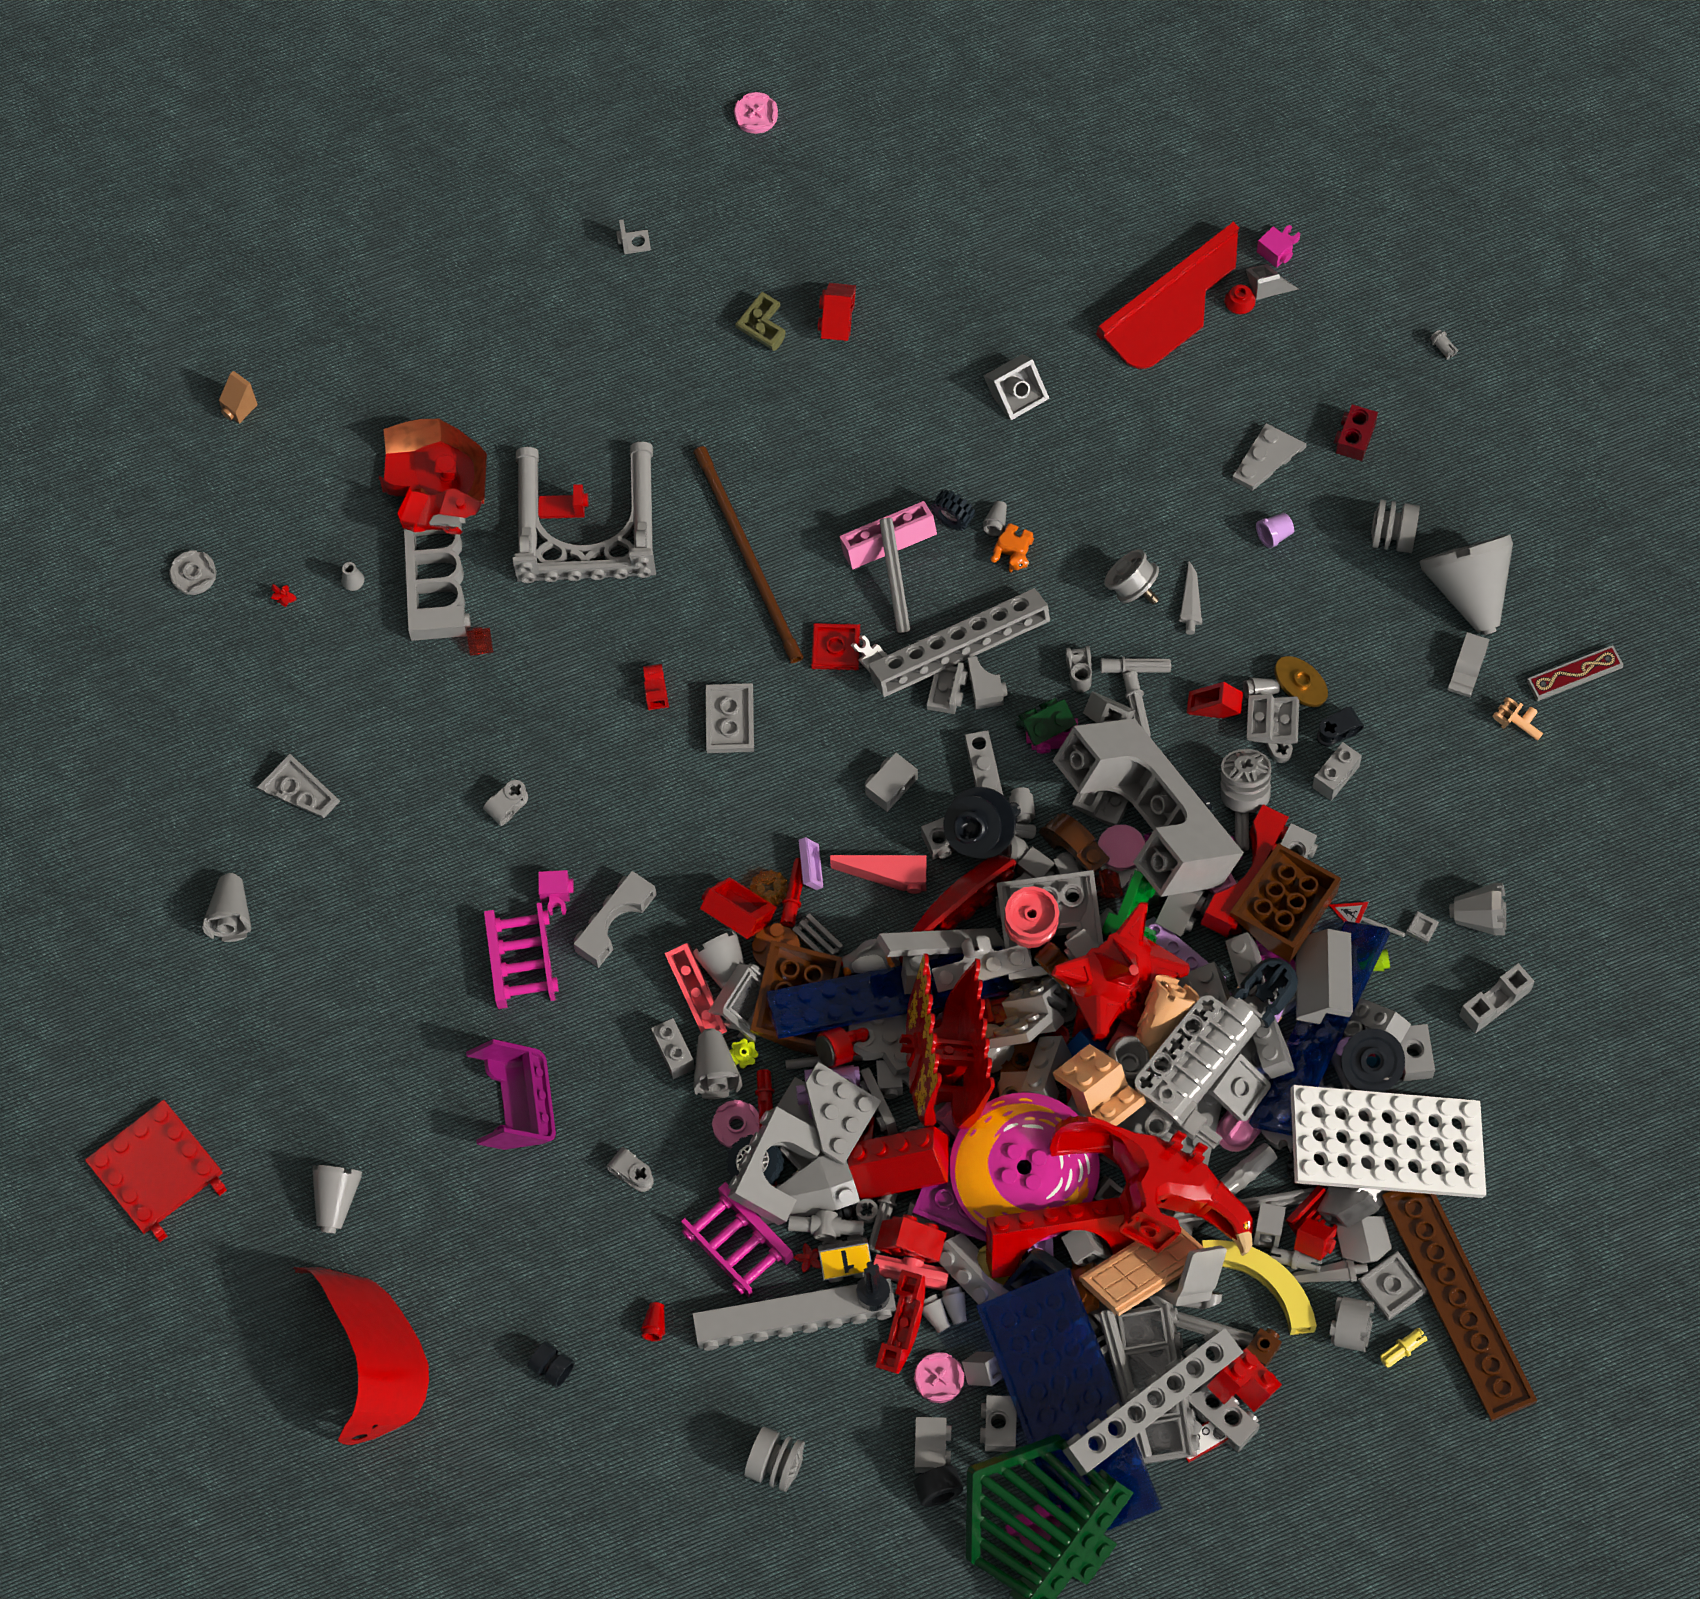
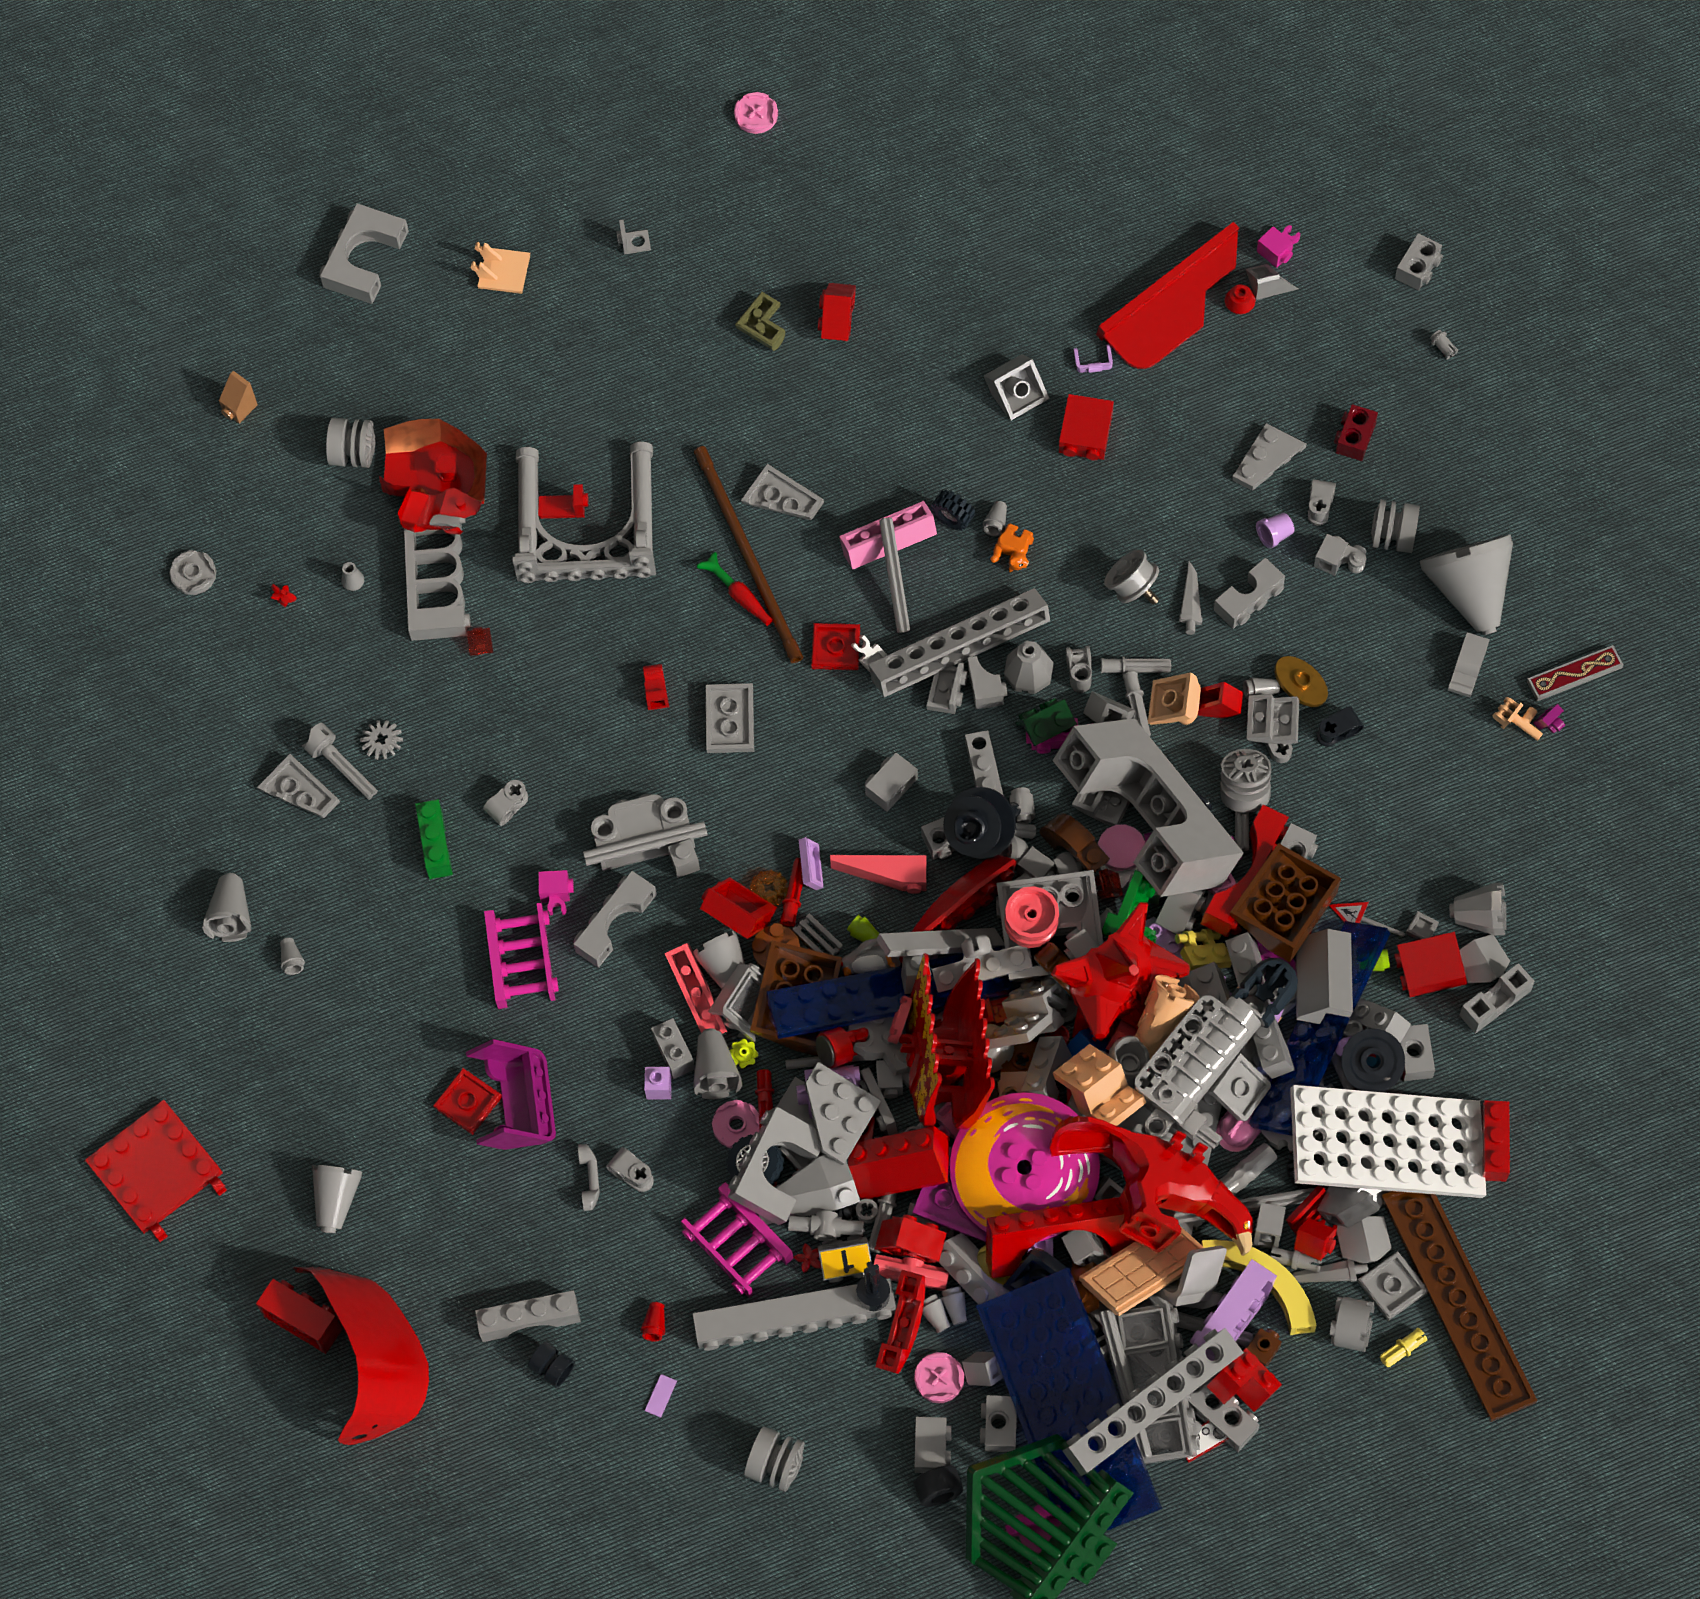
light grey brick [1312,742,1362,801] -> none
none -> red brick [256,1279,342,1354]
none -> light grey cone [280,938,305,975]
none -> light grey piece [302,723,378,800]
none -> light grey arch [319,203,409,304]
none -> light grey wheel [326,418,375,468]
none -> light grey gear [360,720,403,760]
none -> green arch [415,799,453,879]
none -> red tile [433,1068,502,1135]
none -> light nougat plate [471,242,530,294]
none -> light grey arch [475,1290,581,1342]
none -> light grey bar [578,1144,600,1211]
none -> light grey brick [583,794,708,871]
none -> lavender brick [644,1067,672,1100]
none -> lavender window [645,1374,677,1418]
none -> light grey brick [668,839,700,878]
none -> red piece [697,552,773,626]
none -> light grey wing [741,464,824,520]
none -> lime cone [847,915,880,942]
none -> coral tile [887,996,912,1044]
none -> light grey cone [1004,641,1054,694]
none -> red brick [1059,394,1114,460]
none -> lavender piece [1074,344,1113,373]
none -> light nougat slope [1148,672,1201,725]
none -> light yellow plate [1175,929,1232,971]
none -> lavender wedge [1190,1259,1277,1361]
none -> light grey arch [1214,558,1285,629]
none -> light grey piece [1308,479,1336,526]
none -> light grey brick [1314,534,1367,576]
none -> red brick [1394,932,1467,997]
none -> light grey brick [1395,234,1443,290]
none -> light grey slope [1459,934,1510,984]
none -> red arch [1481,1100,1510,1182]
none -> magenta tile [1533,704,1565,733]

